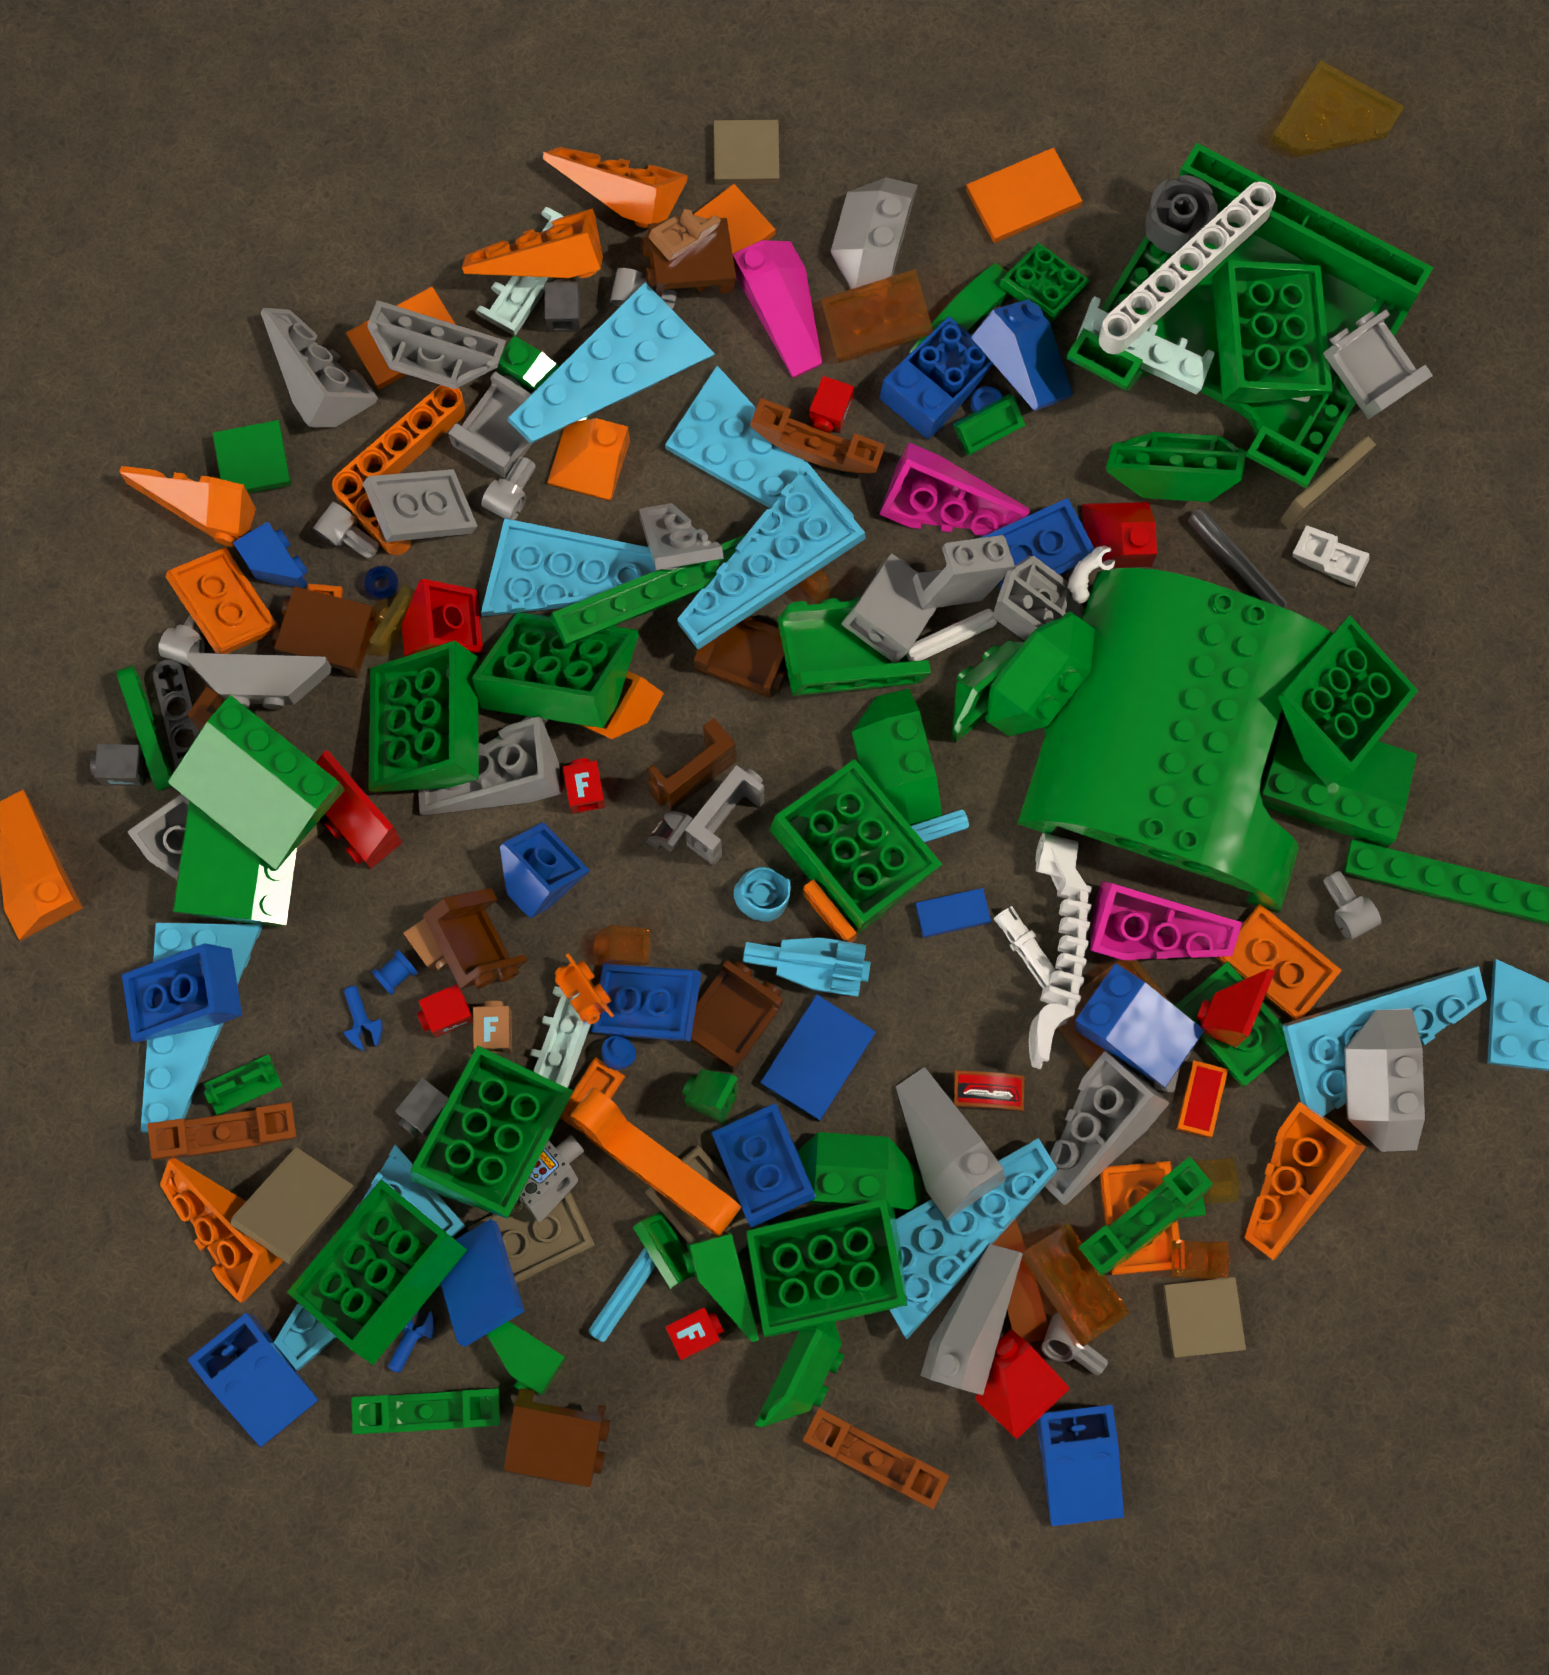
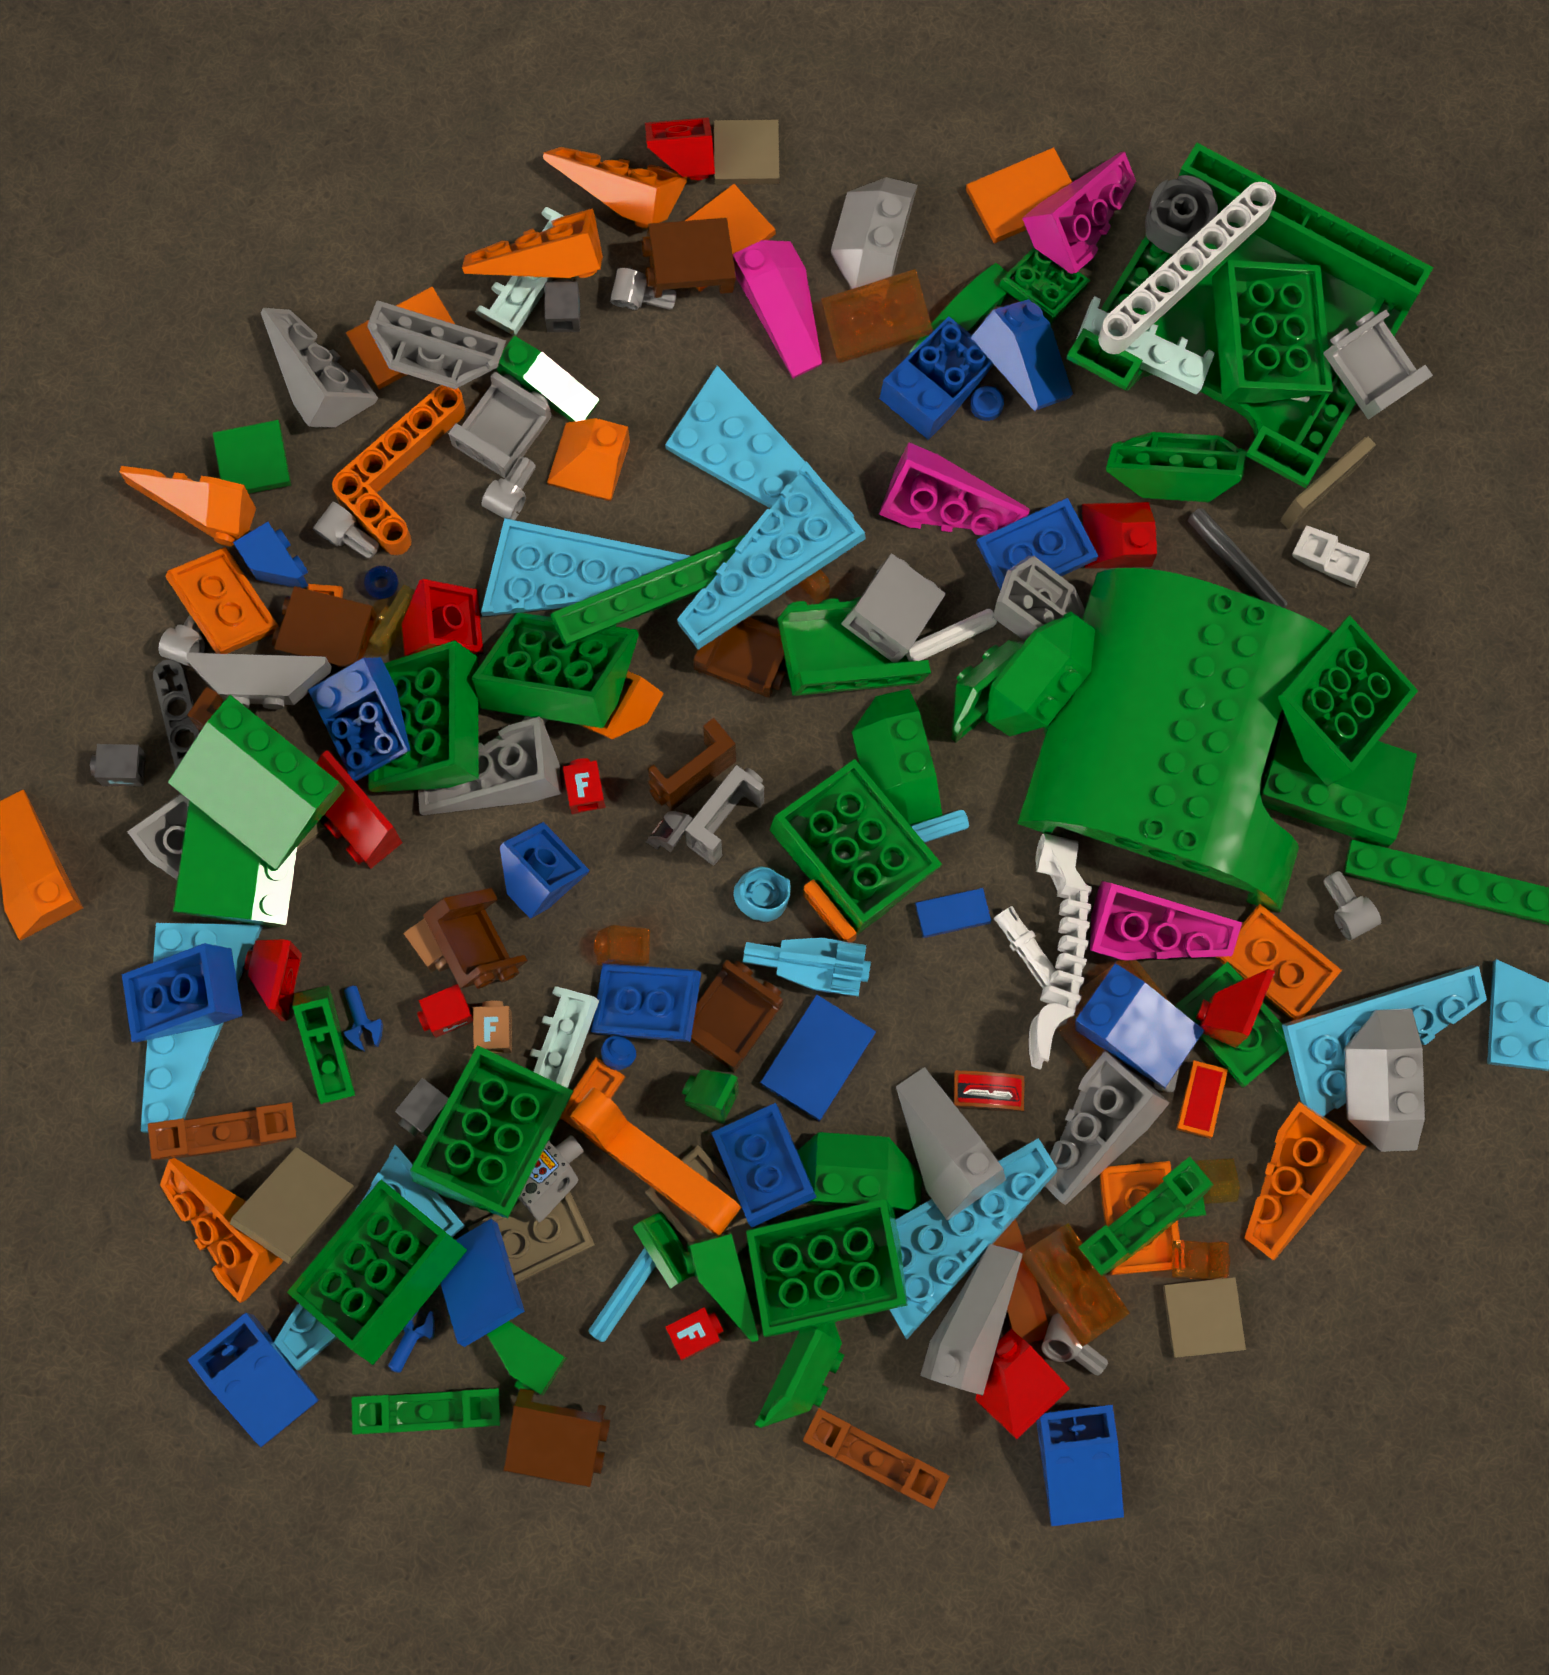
green beam [116,664,173,791] -> none
green hinge [204,1054,282,1116] -> none
light grey plate [363,469,478,542] -> none
blue bush [371,949,418,995] -> none
medium azure wing [507,282,715,444] -> none
orange hinge [555,953,614,1024] -> none
light grey wing [639,503,723,570] -> none
medium nougat slope [649,209,721,261] -> none
dark orange slope [750,398,885,473] -> none
red brick [809,376,854,433] -> none
light grey panel [912,535,1015,610] -> none
green tile [952,394,1026,456] -> none
white piece [1067,546,1115,603] -> none
clear yellow plate [1271,60,1405,156] -> none
none -> red slope [245,939,302,1021]
none -> green slope [292,985,355,1104]
none -> blue slope [308,657,410,782]
none -> red slope [645,117,715,180]
none -> dark pink wedge [1022,152,1136,274]

